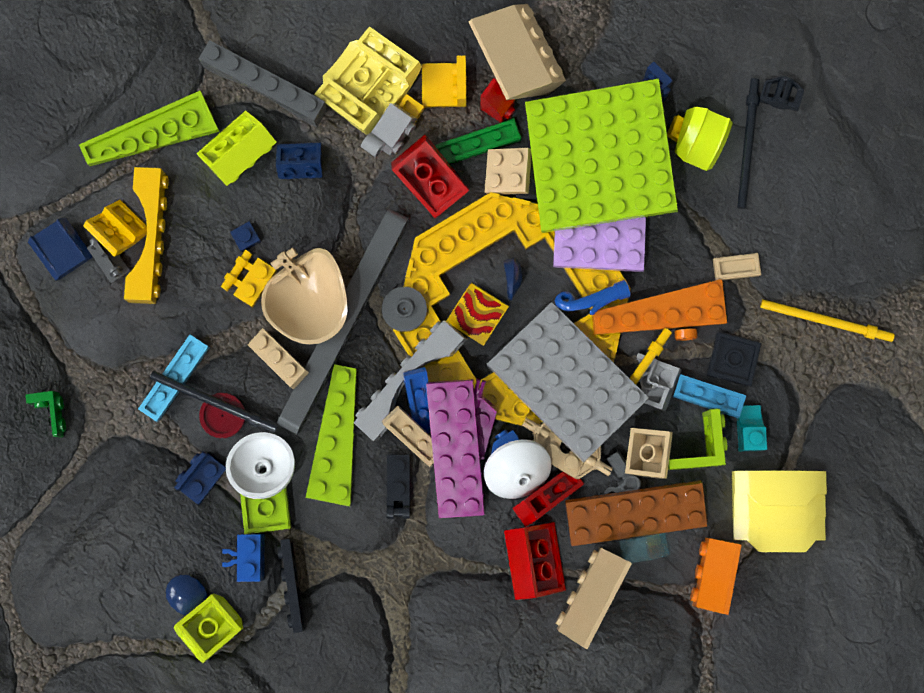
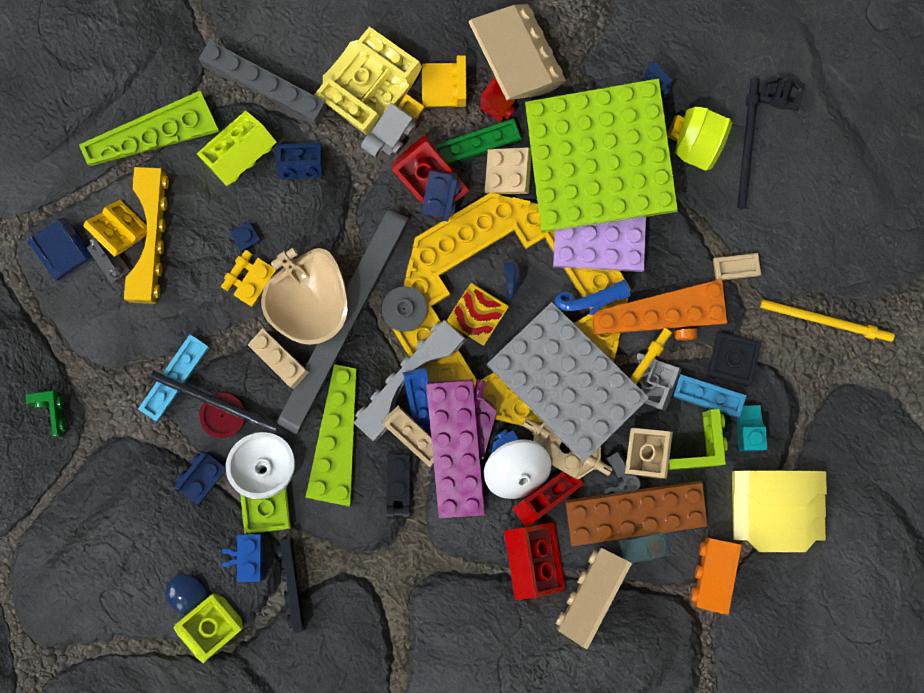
none -> dark blue bracket [421,168,460,222]

